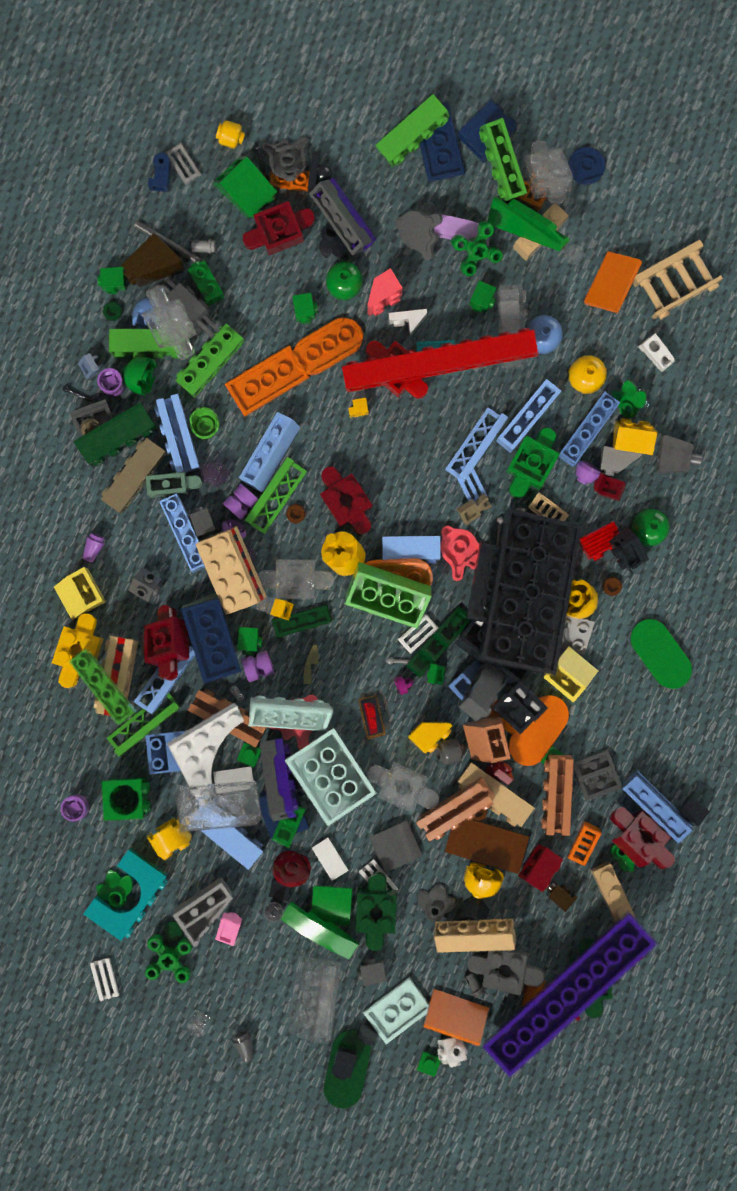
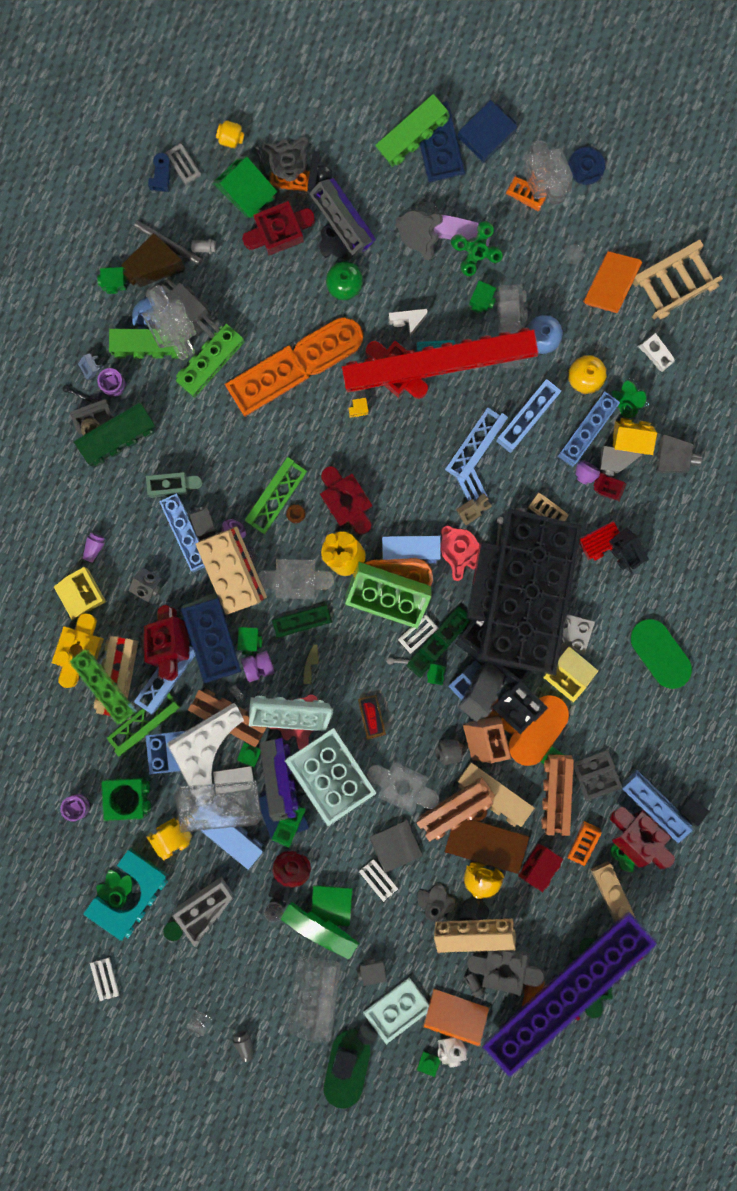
dark tan brick [101,438,167,514] -> none
dark green tile [103,302,122,321] -> none
green cylinder [122,356,157,396] -> none
green gear [145,934,193,983] -> none
light blue brick [154,394,200,473] -> none
green brick [188,261,224,306] -> none
bright green hair [189,407,220,439] -> none
clear purple head [199,460,229,487] -> none
bright pink tile [215,912,242,946] -> none
medium lavender wheel [223,484,258,520] -> none
light blue brick [239,412,300,493] -> none
yellow leg [255,596,294,621] -> none
green brick [292,293,318,324] -> none
white tile [312,837,348,881] -> none
dark green brick [356,871,397,951] -> none
coral slope [368,268,403,316] -> none
magenta tile [394,675,414,695] -> none
yellow slope [408,722,452,754] -> none
bright green brick [479,118,527,202] -> none
dark red bracket [485,761,513,785] -> none
green wedge [488,196,570,251] -> none
green brick [506,428,560,498] -> none
tan brick [513,203,569,261] -> none
dark brown brick [546,881,578,912] -> none
yellow cylinder [566,580,598,619] -> none
reddish brown tile [602,577,622,596] -> none
green cylinder [631,508,670,547] -> none

